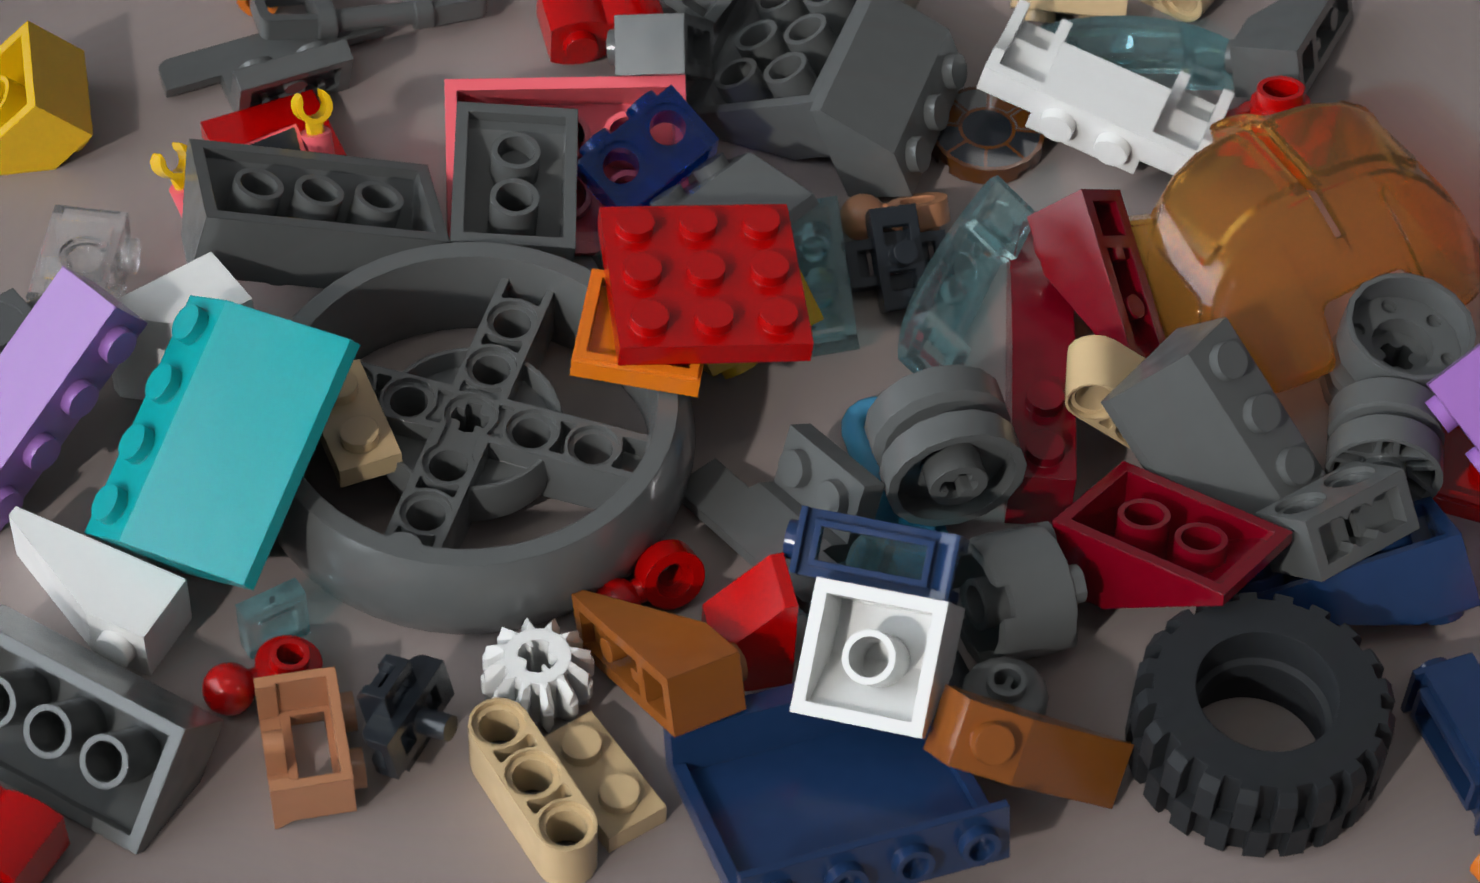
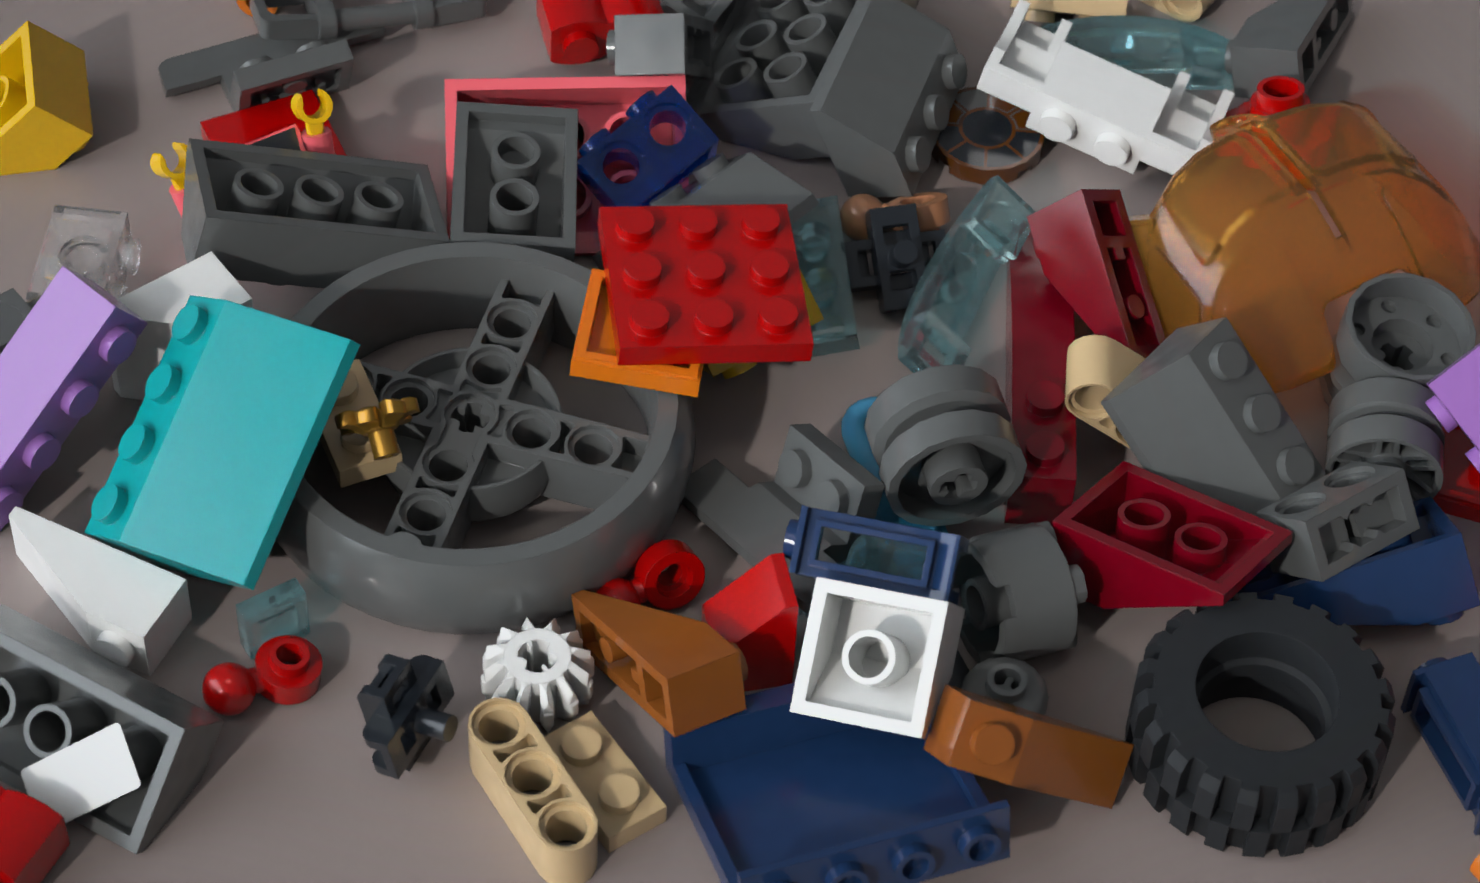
nougat window [253,666,368,829] -> none
none -> white sticker [21,723,141,823]
none -> pearl gold plant [334,397,420,460]

